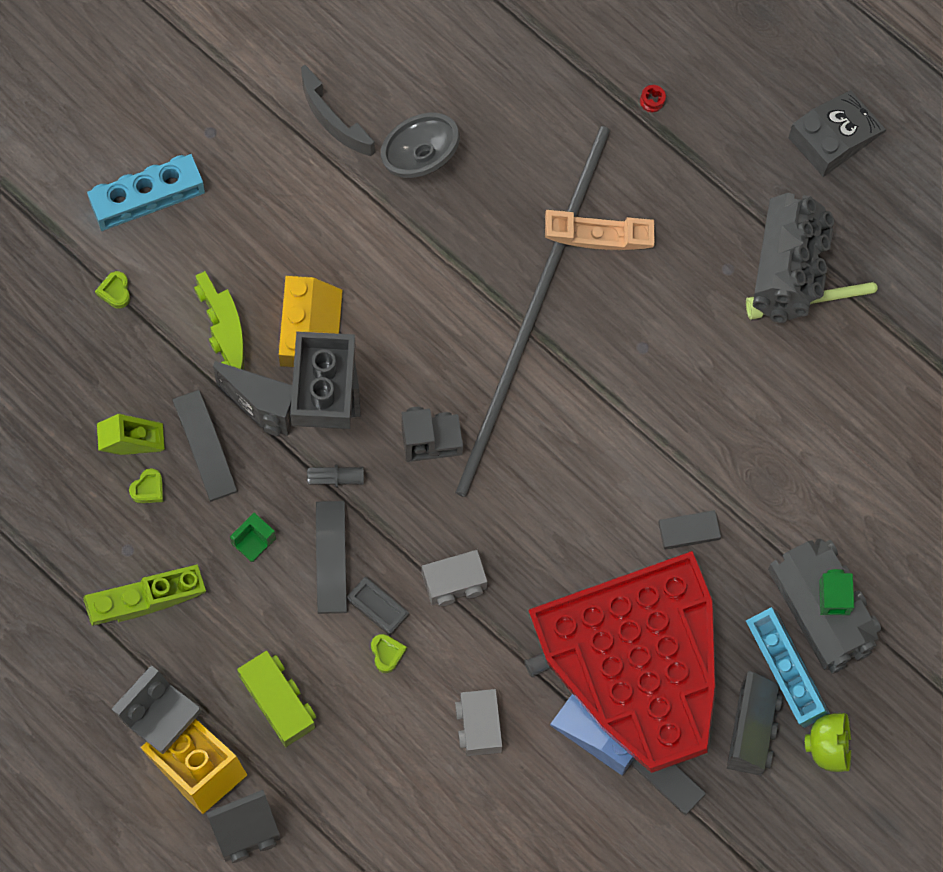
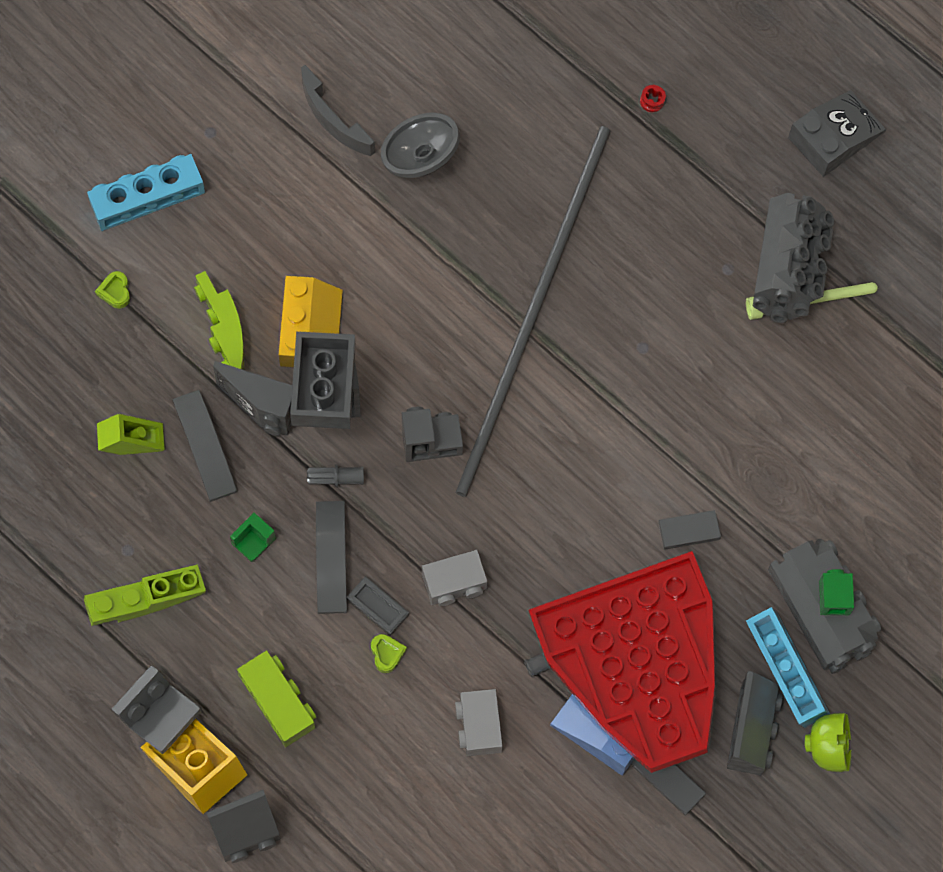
lime tile [129,468,163,503] -> none
light nougat slope [545,210,654,250] -> none

